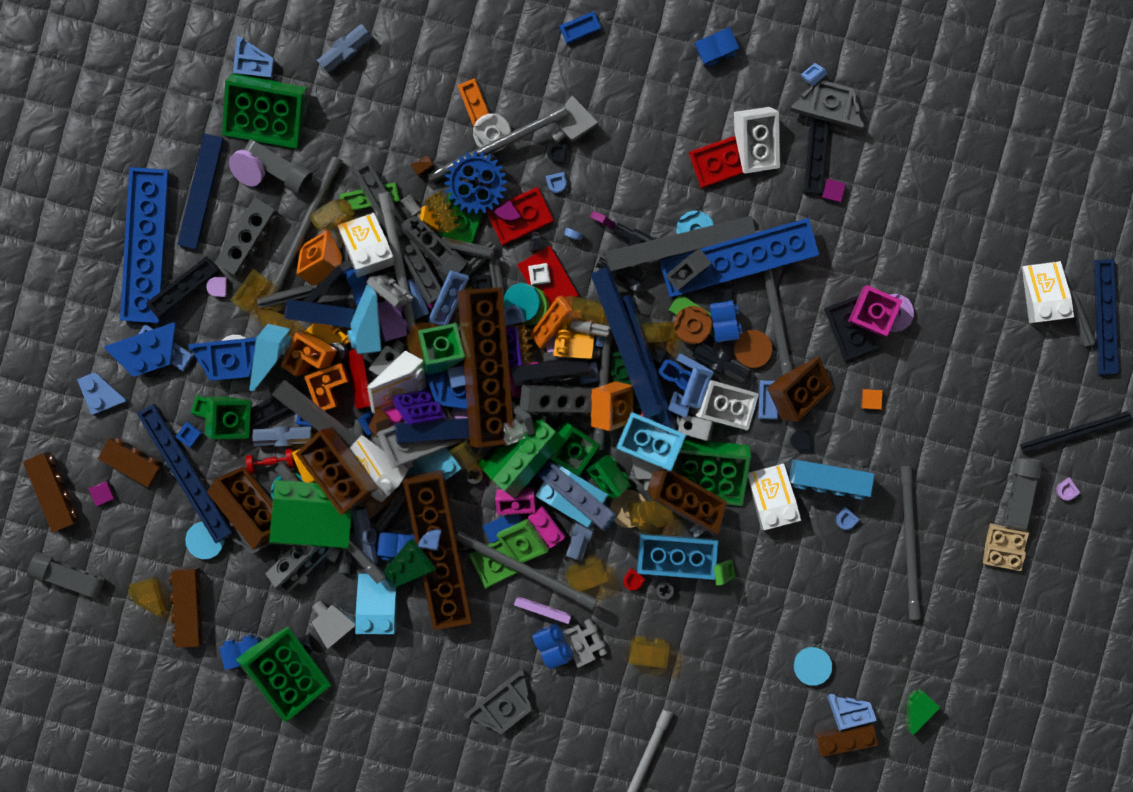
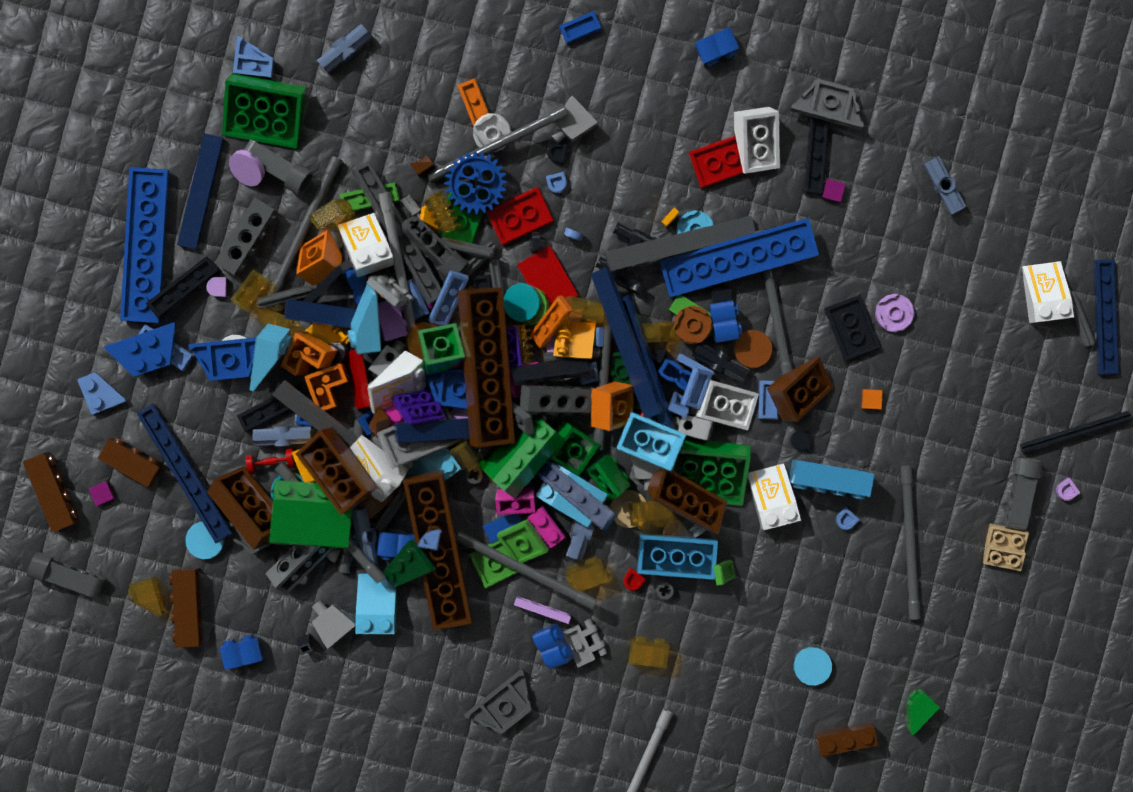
blue tile [175,421,203,448] -> none
green tile [190,395,207,418] -> none
green slope [205,396,251,439] -> none
green slope [236,627,331,723] -> none
medium blue tile [447,365,465,389] -> none
magenta tile [494,201,520,220] -> none
clear tile [503,419,527,445] -> none
medium blue tile [504,305,525,327] -> none
white tile [528,263,550,285] -> none
light grey axle [571,319,610,337] -> none
magenta tile [590,211,616,230] -> none
dark grey slope [666,248,711,291] -> none
medium blue tile [801,63,828,86] -> none
medium blue wing [827,694,877,732] -> none
dark pink brick [848,285,903,337] -> none
none -> light orange tile [660,207,679,228]
none -> sand blue piece [923,156,966,215]

